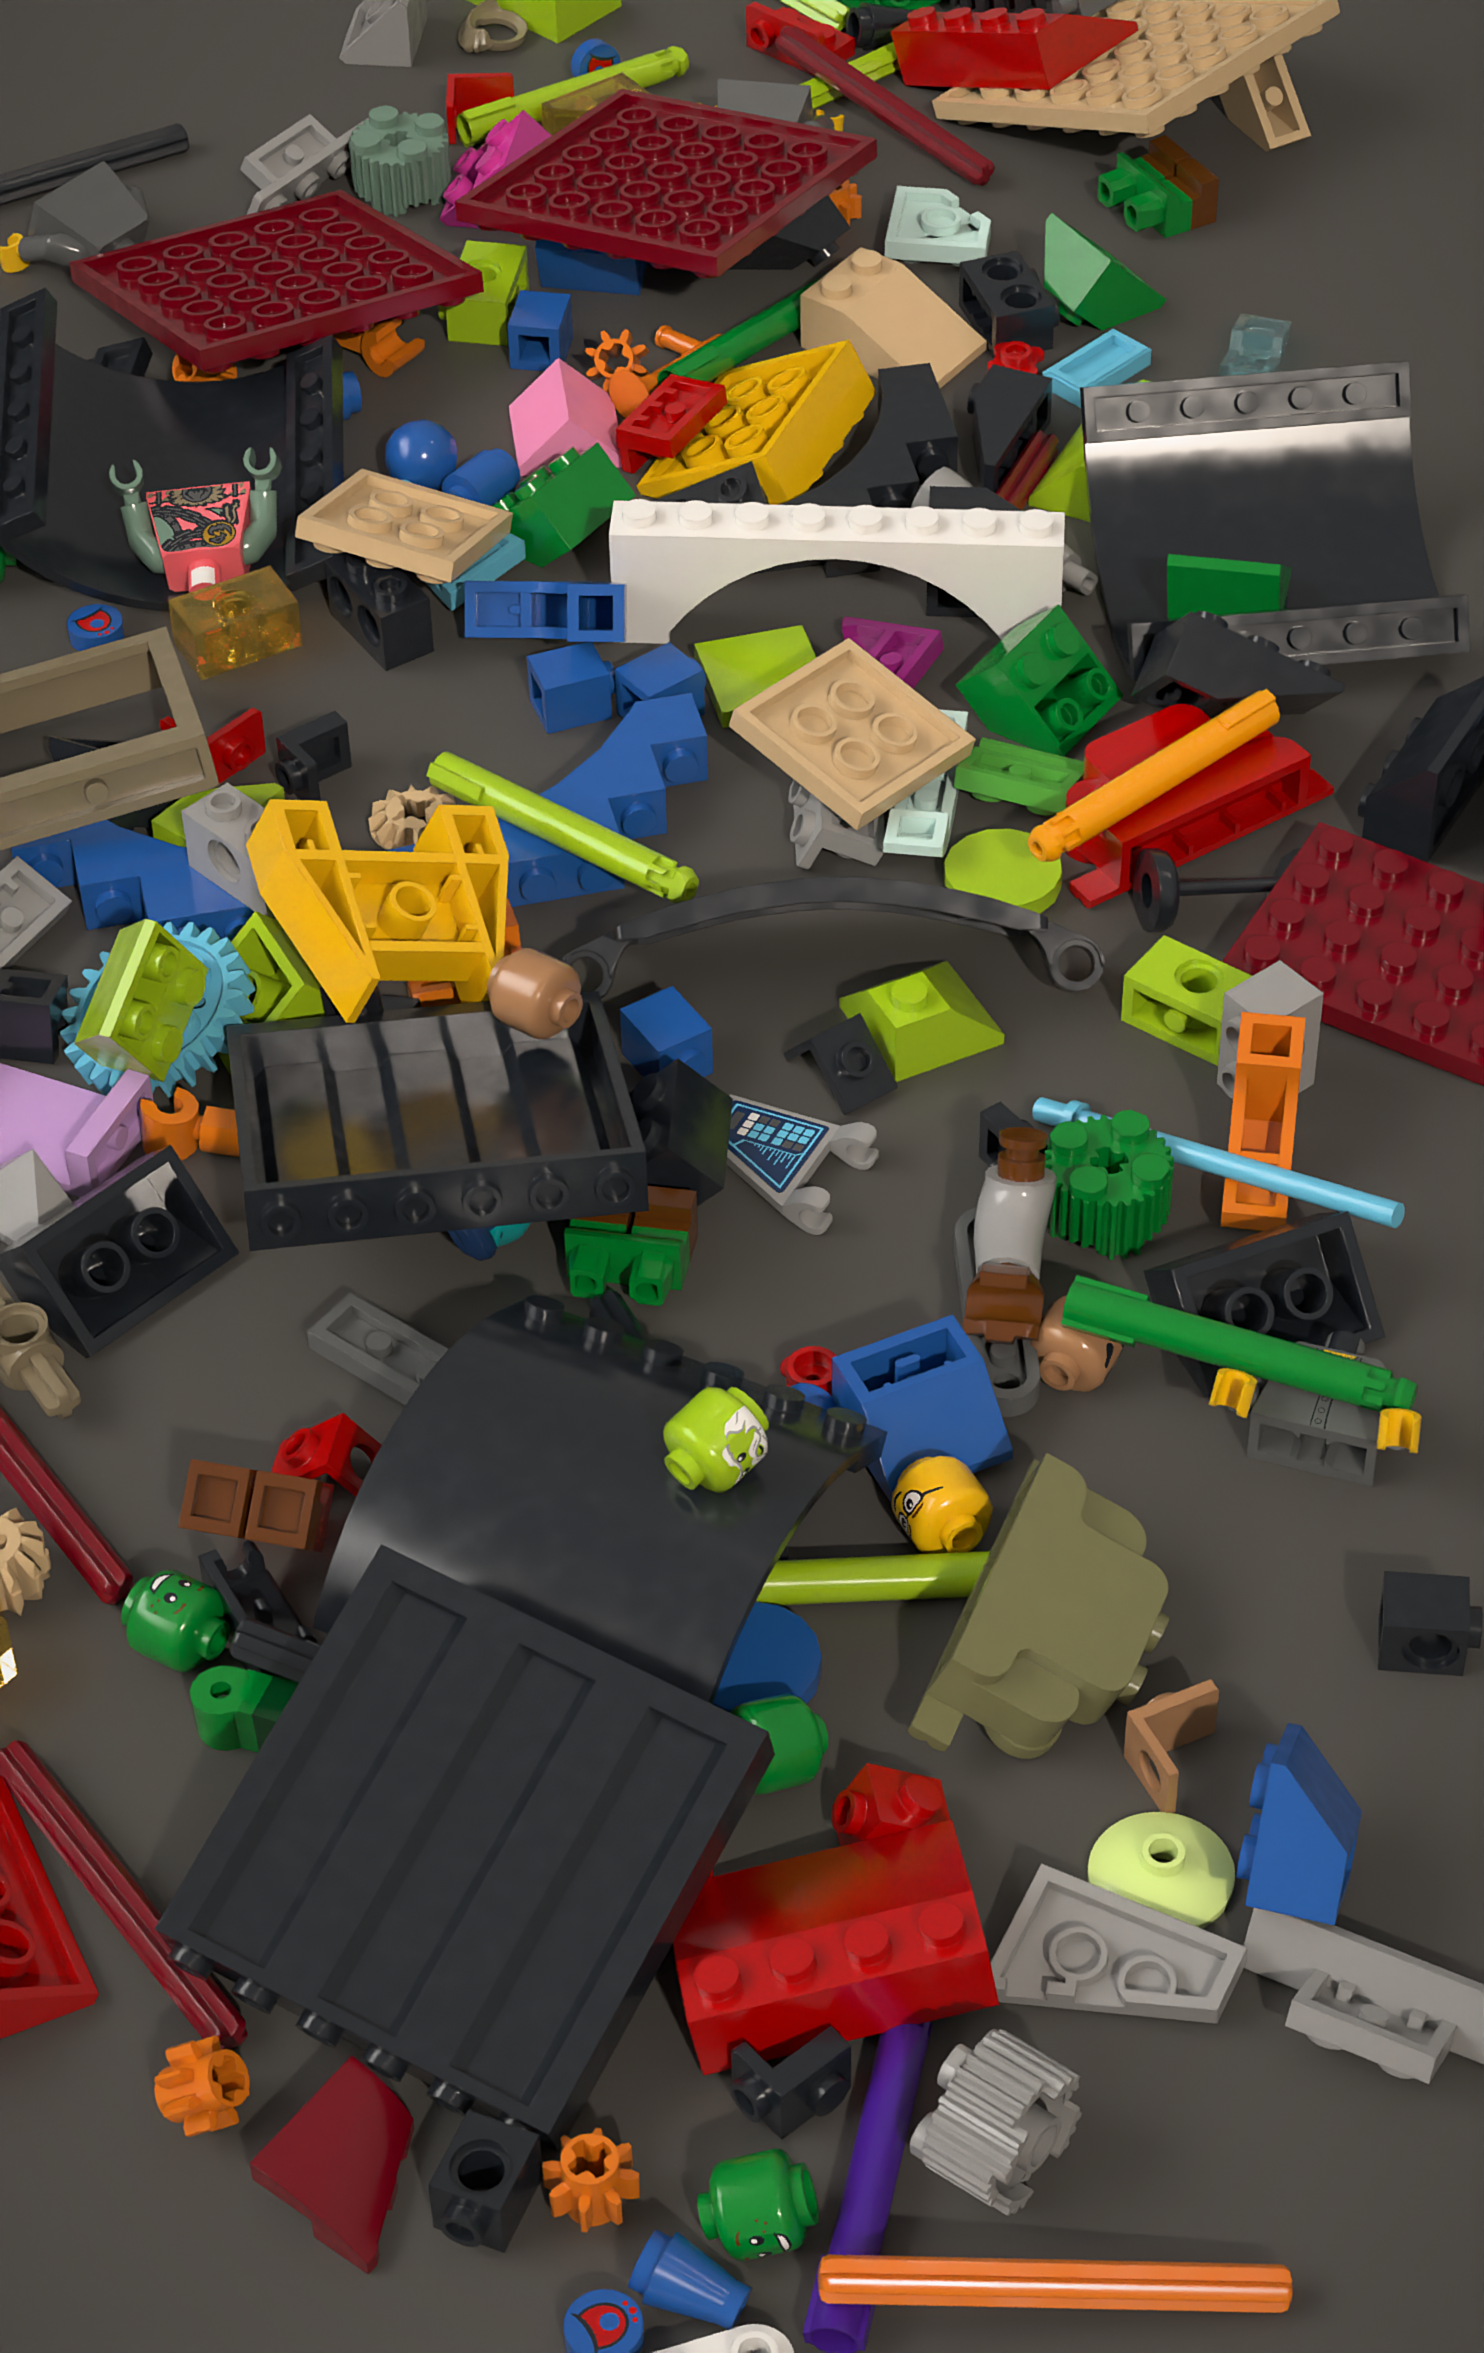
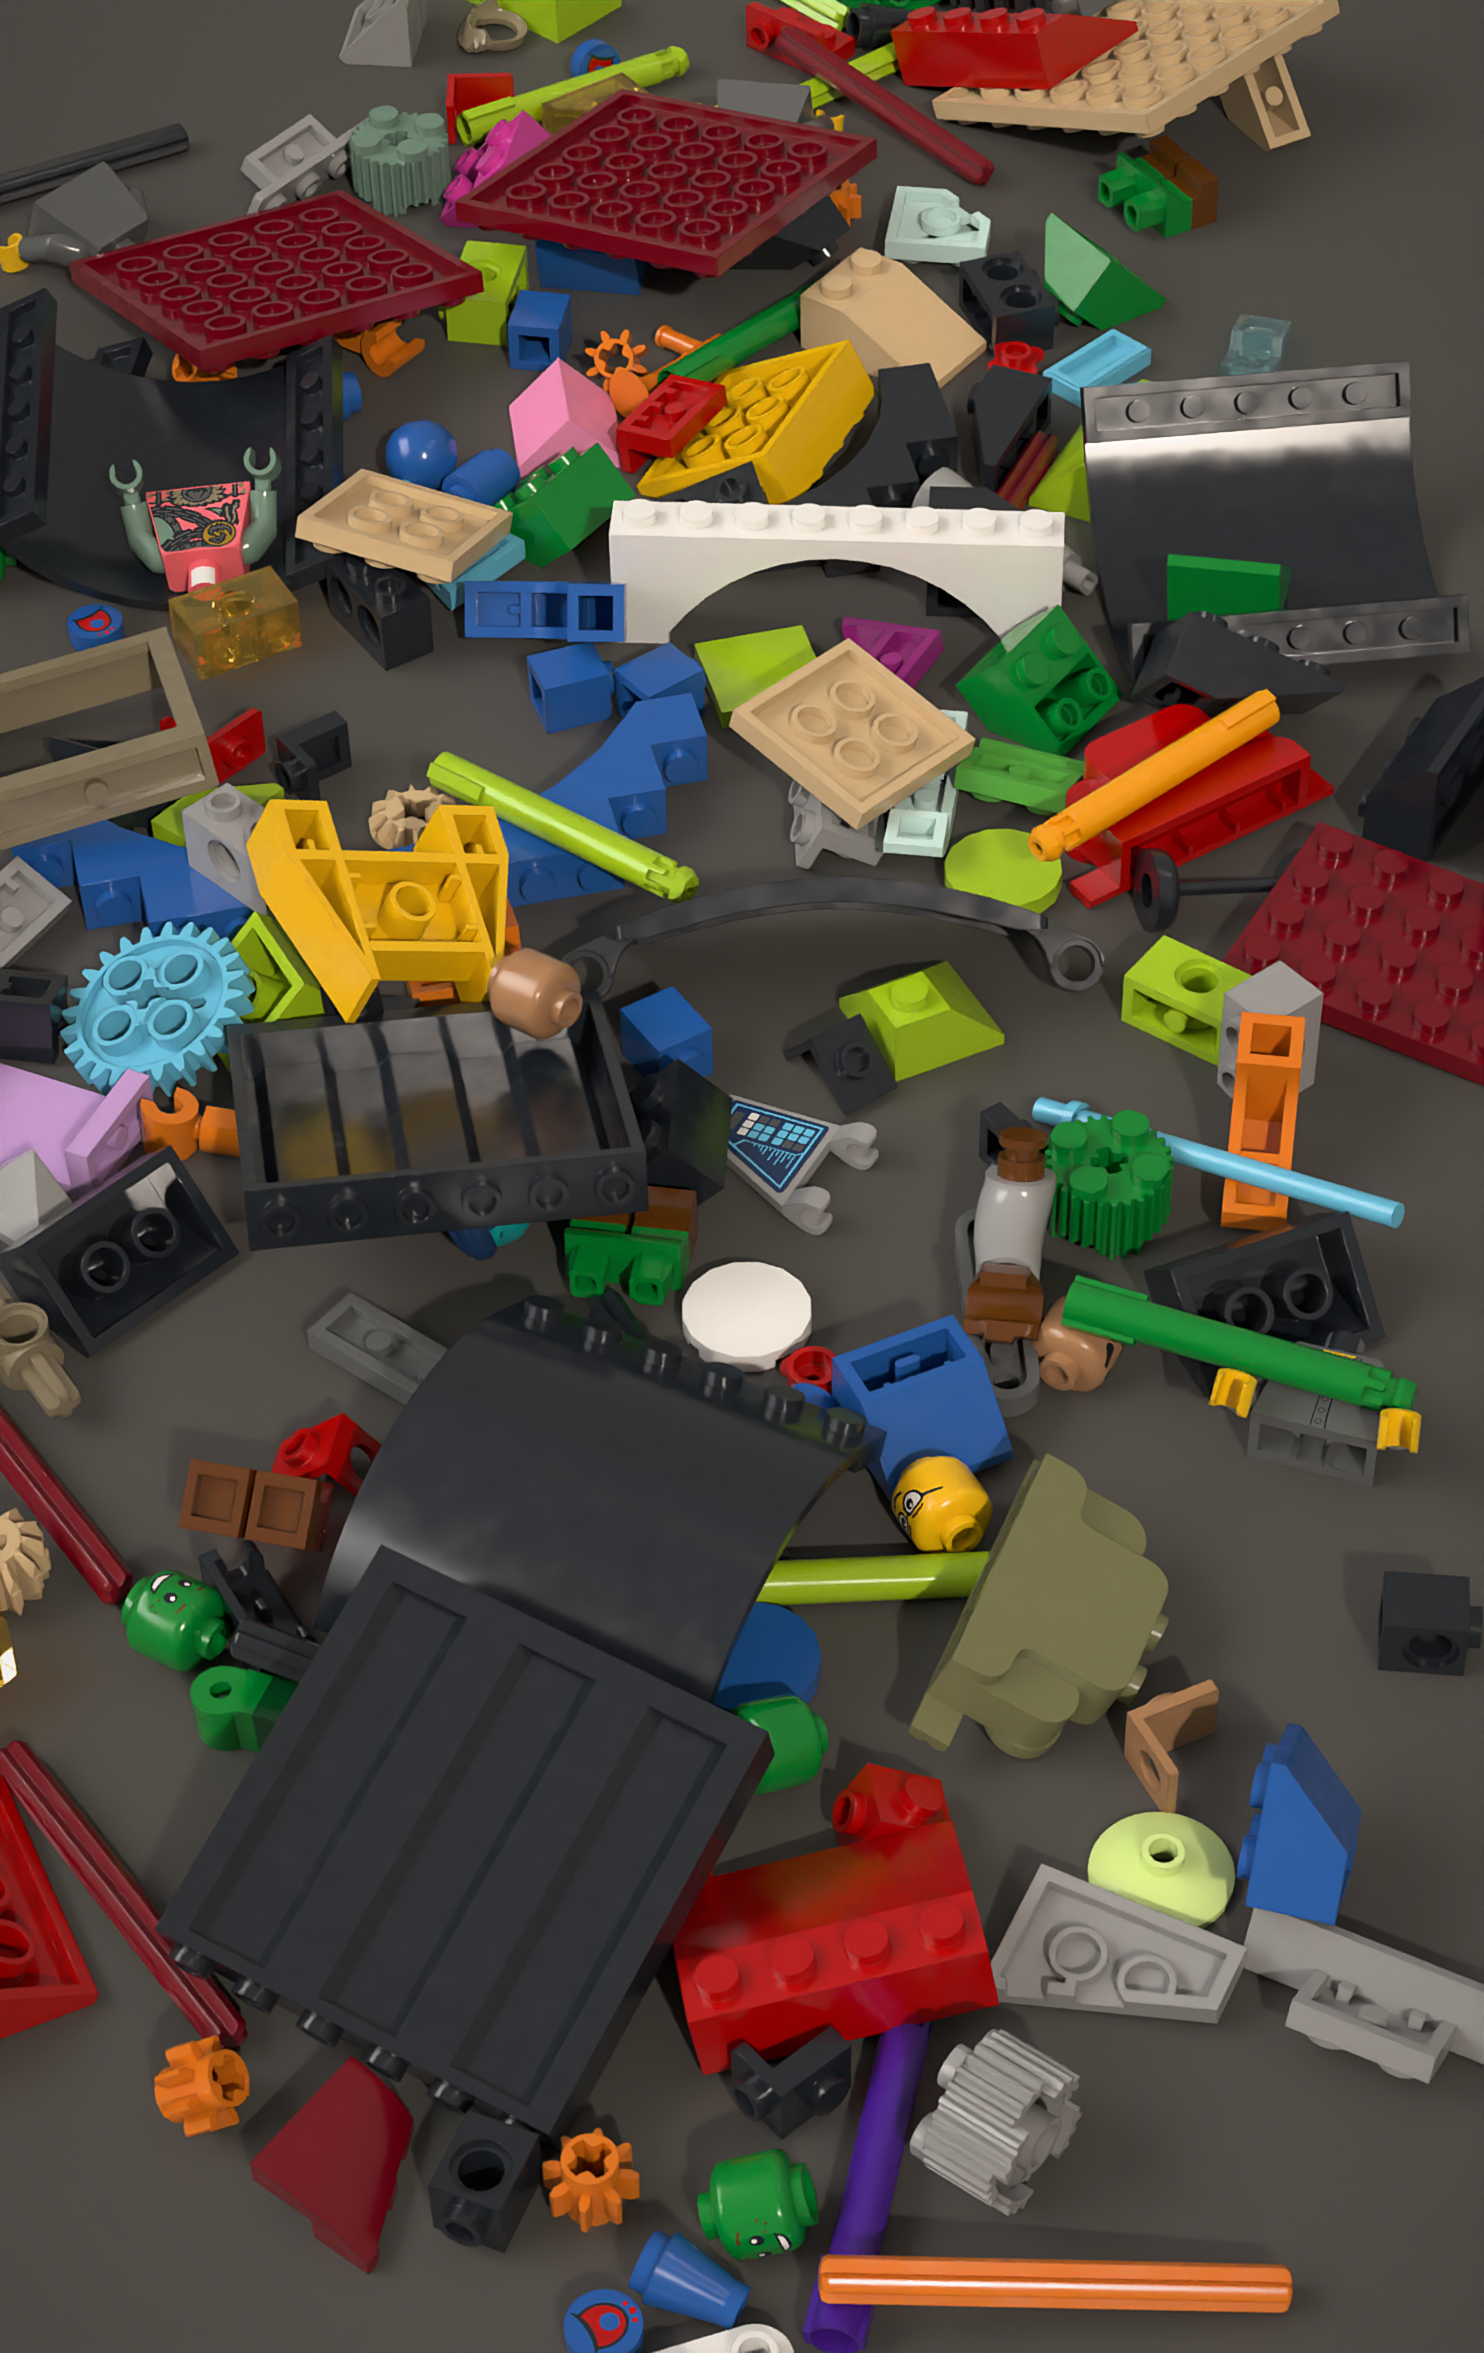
lime slope [74,919,209,1082] -> none
lime head [663,1387,769,1493] -> none
none -> white tile [682,1262,811,1372]

